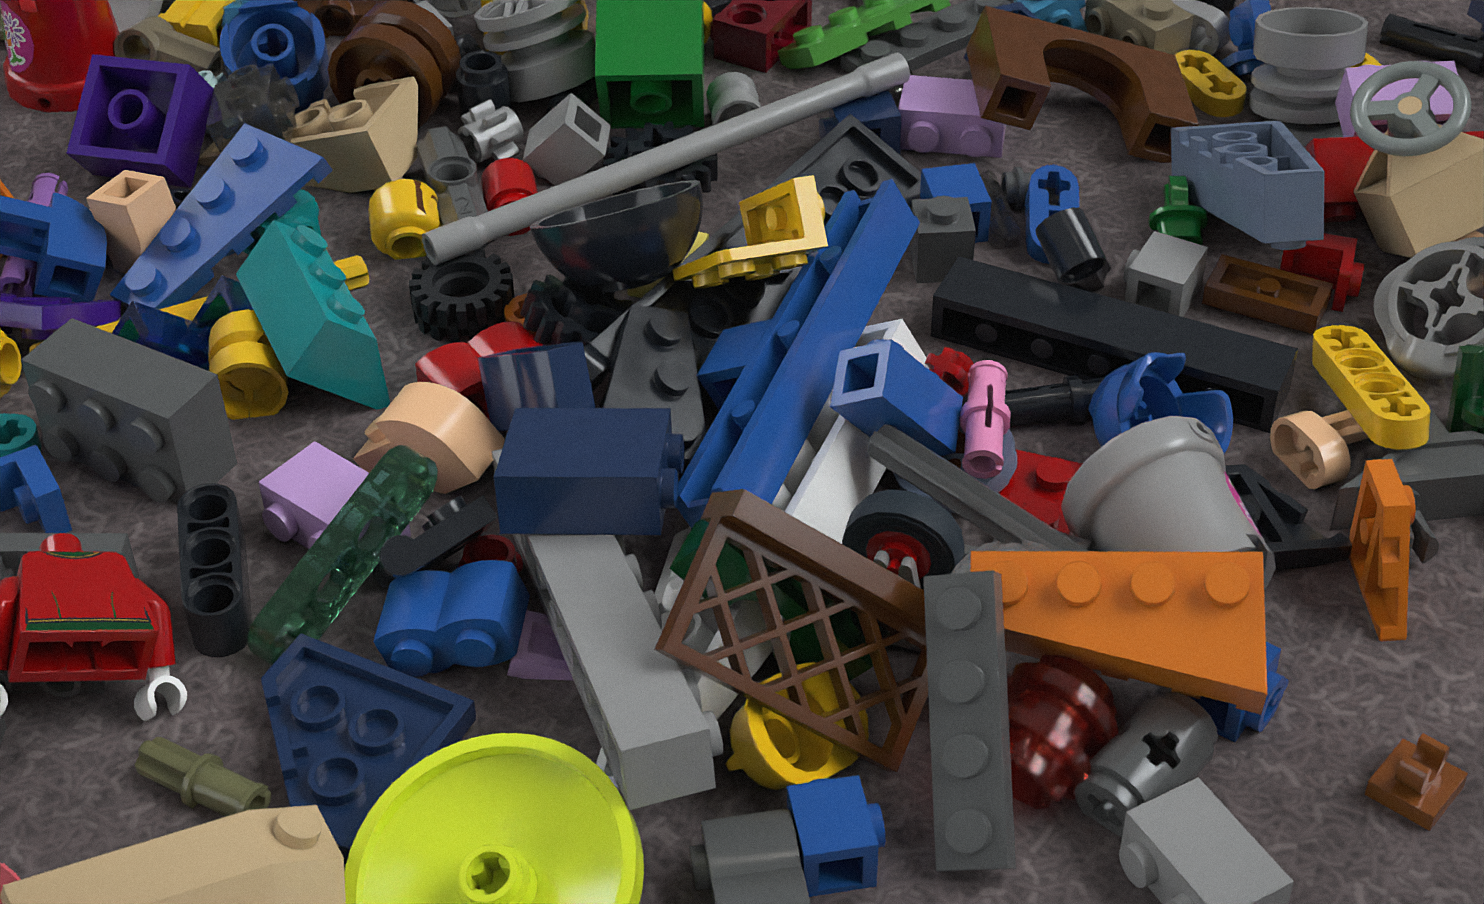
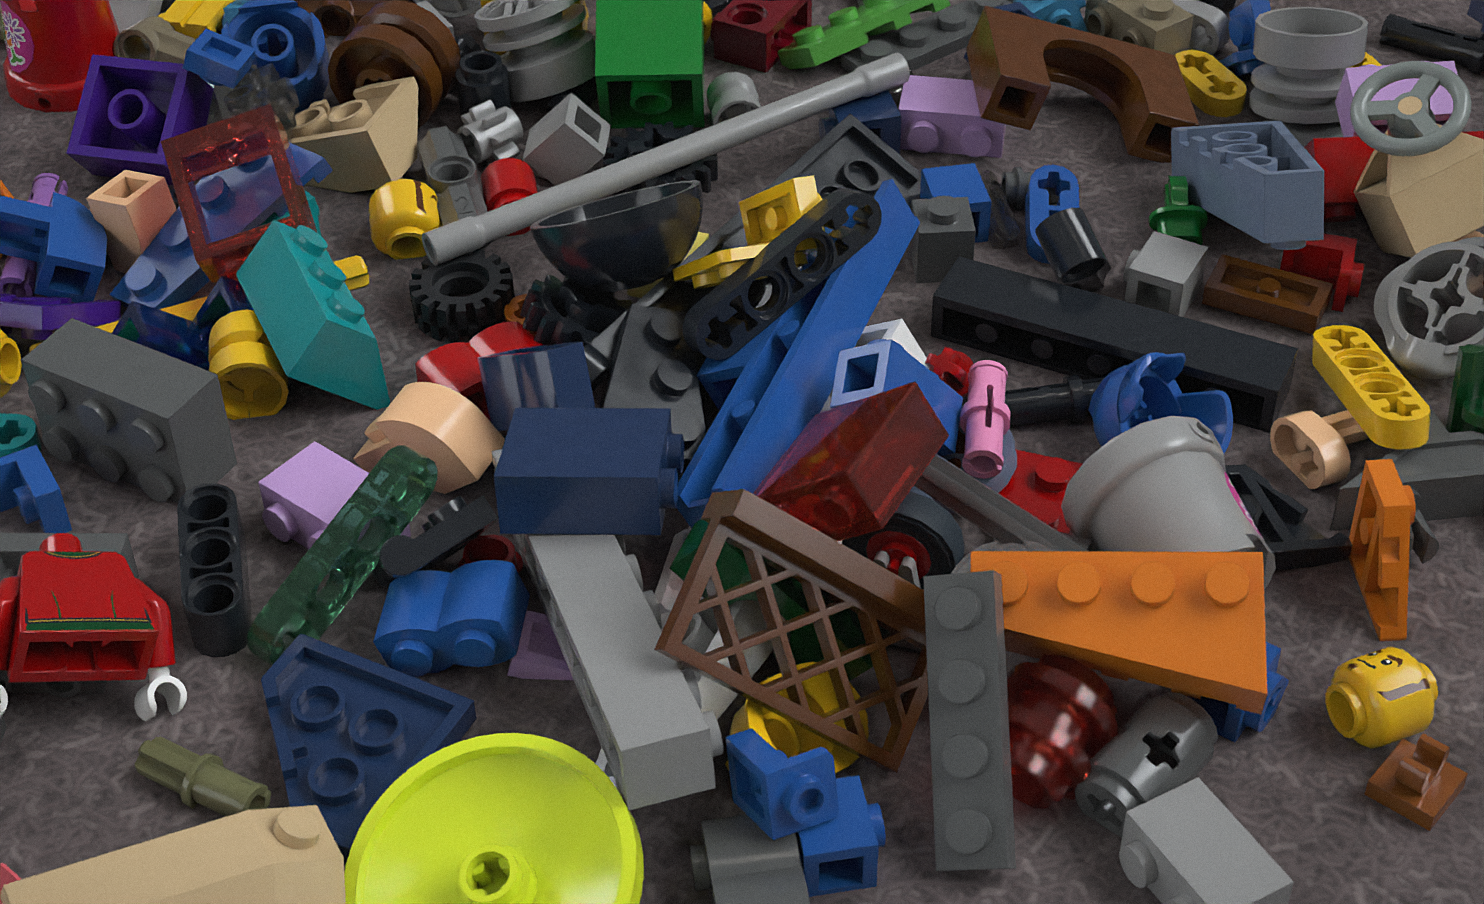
none -> clear red window [161,104,317,283]
none -> blue plate [182,29,256,89]
none -> black beam [683,188,882,360]
none -> blue bracket [725,728,839,841]
none -> clear red brick [753,381,949,541]
none -> yellow head [1325,647,1438,749]

